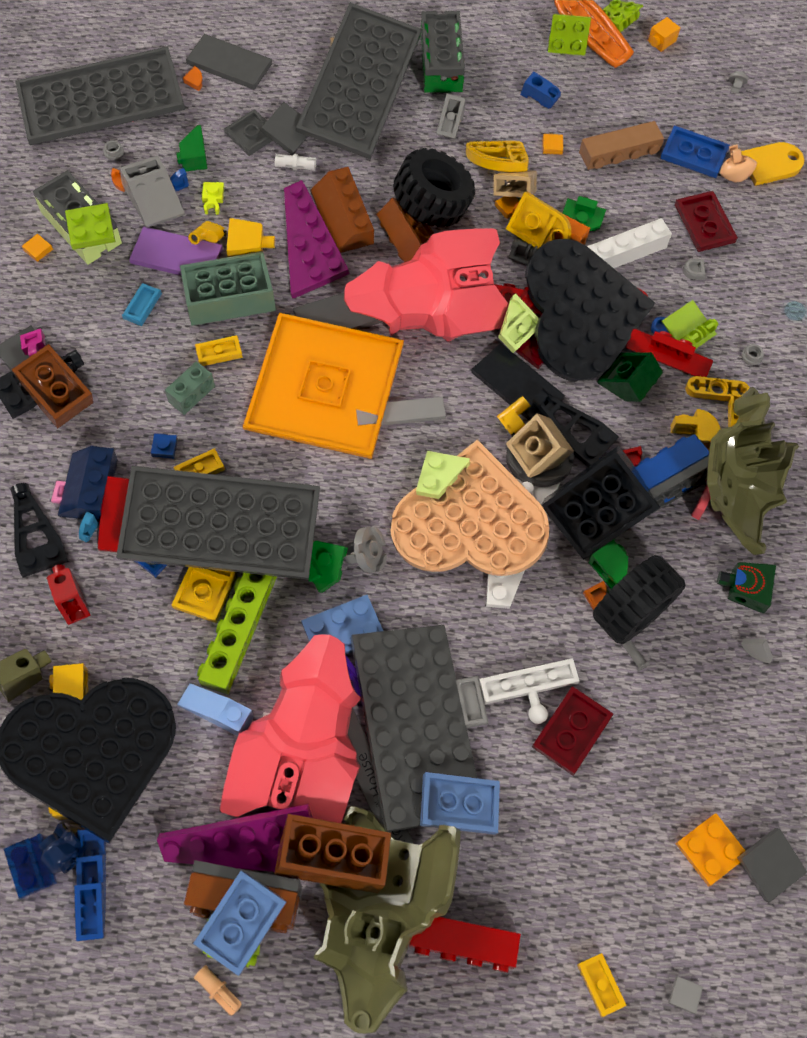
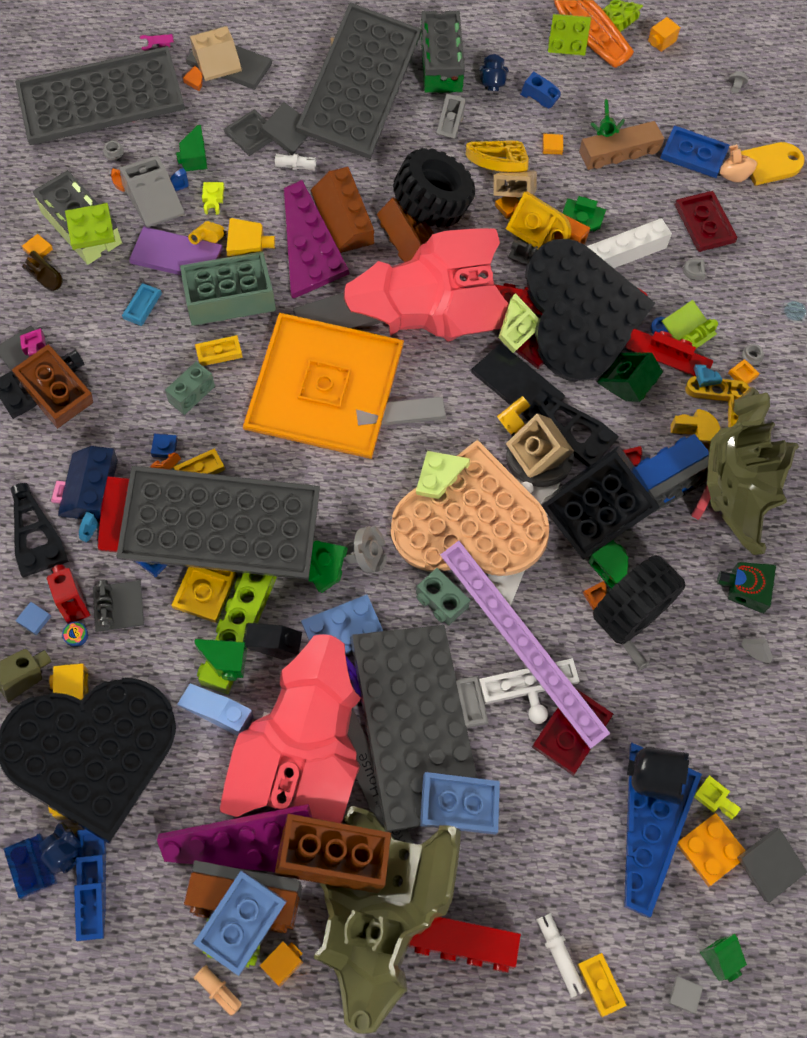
none -> medium blue tile [15,602,52,635]
none -> dark brown arm [22,251,63,291]
none -> tile [62,622,88,647]
none -> dark grey hinge [93,580,144,632]
none -> dark pink plate [140,34,175,51]
none -> orange tile [150,453,181,470]
none -> tan slope [190,26,242,81]
none -> green slope [194,639,247,681]
none -> black slope [243,623,302,660]
none -> light orange brick [260,941,303,987]
none -> sand green brick [416,568,470,625]
none -> lavender plate [440,541,610,749]
none -> dark blue head [479,54,509,91]
none -> white pin [536,913,586,998]
none -> green plant [591,99,625,137]
none -> blue wing [624,742,702,918]
none -> black cylinder [627,747,689,805]
none -> dark azure tile [694,364,722,387]
none -> neon yellow plate [694,775,741,820]
none -> green slope [700,934,747,983]
none -> light orange tile [728,359,760,384]

